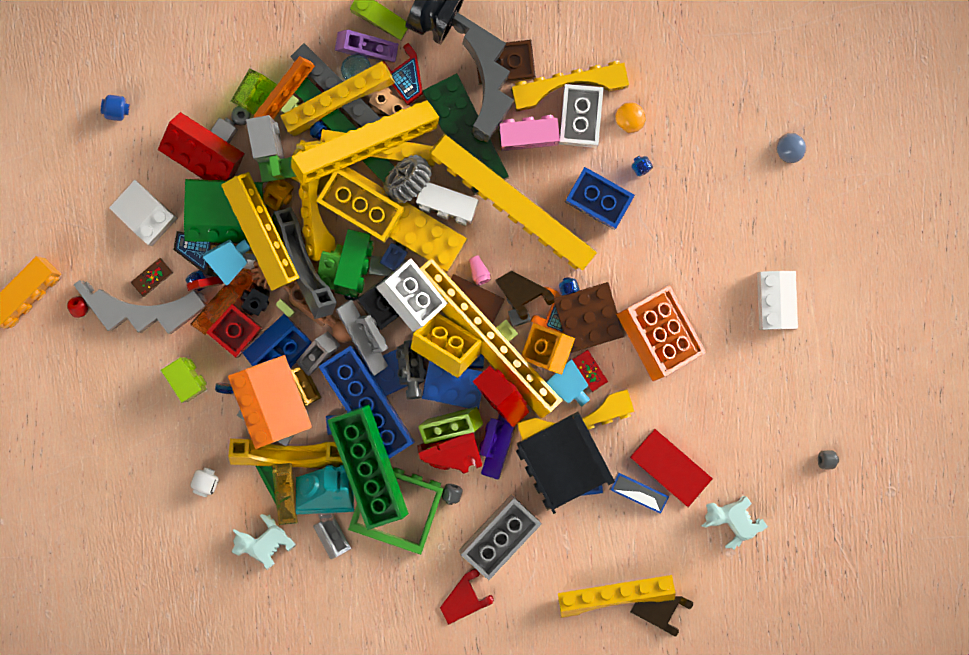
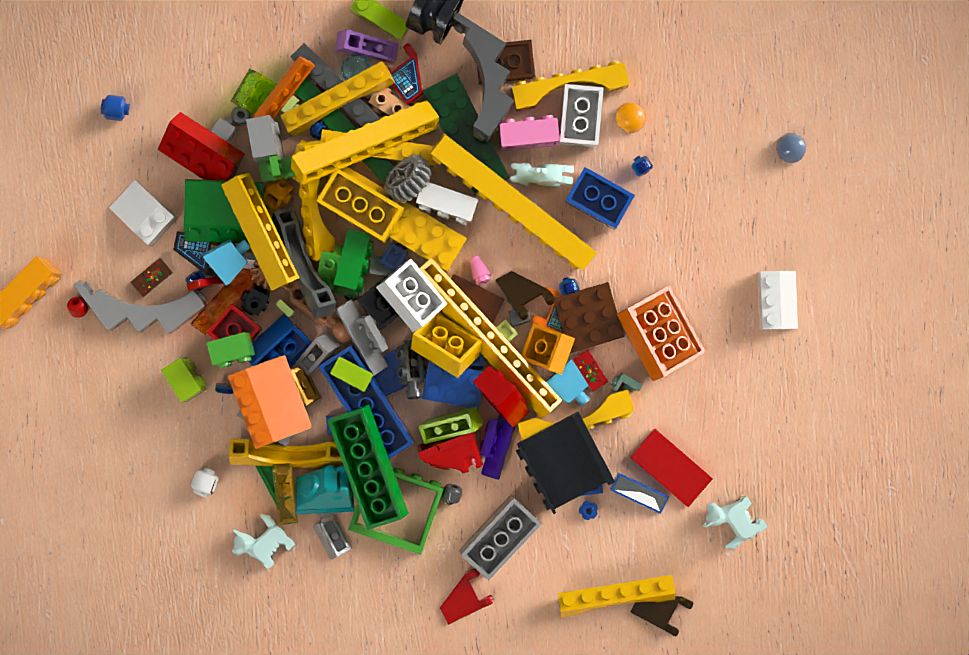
dark grey piece [818,450,839,470] -> none
none -> bright green brick [206,332,255,368]
none -> lime tile [330,356,374,392]
none -> light aqua animal [509,163,574,188]
none -> blue plate [579,501,598,520]
none -> sand green bracket [611,373,642,392]

